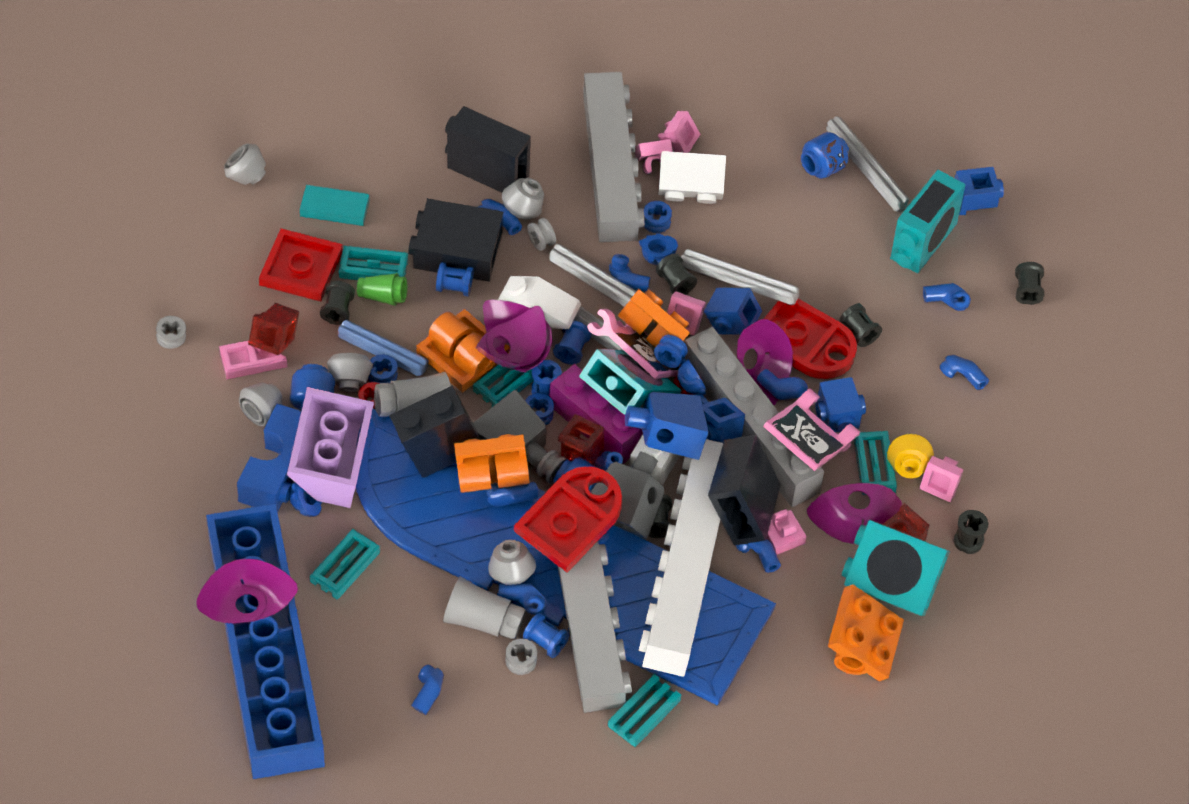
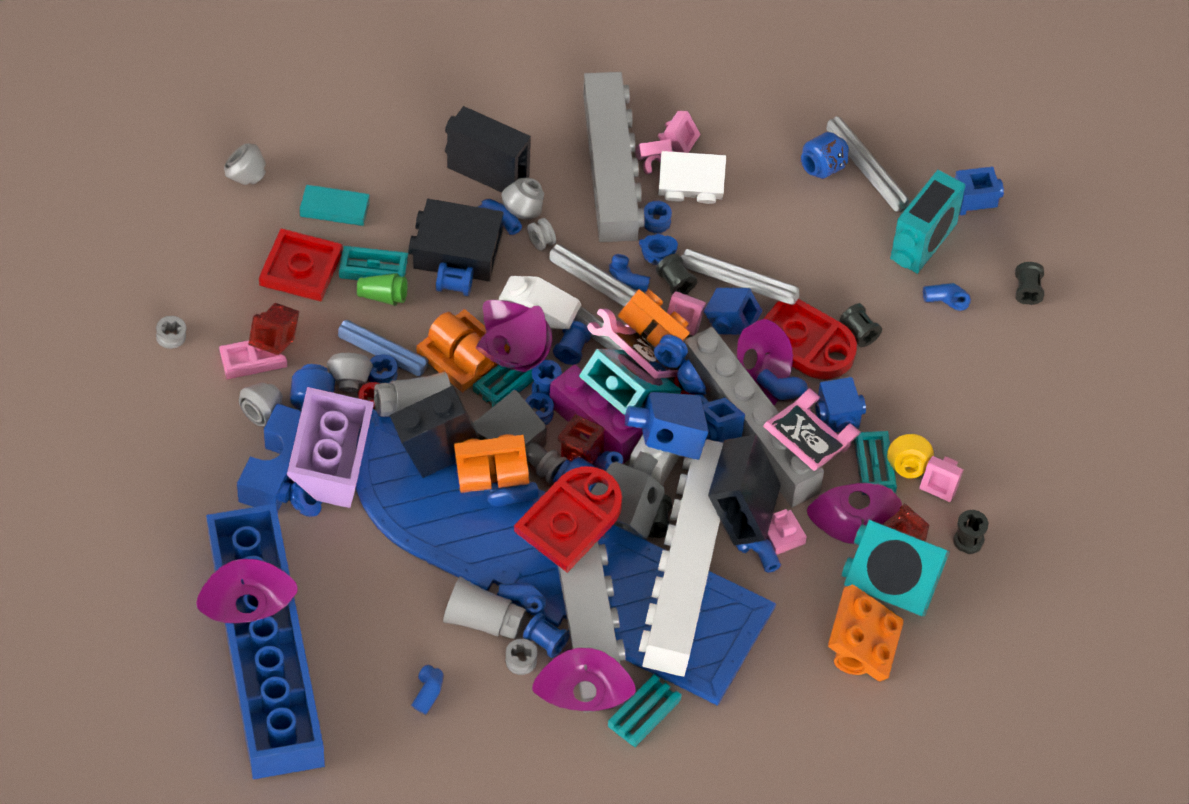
teal tile [310,529,380,600] -> none
pearl dark grey bush [320,281,355,325] -> none
light grey cone [488,540,536,585] -> none
blue arm [939,354,989,390] -> none
none -> magenta piece [532,648,636,711]

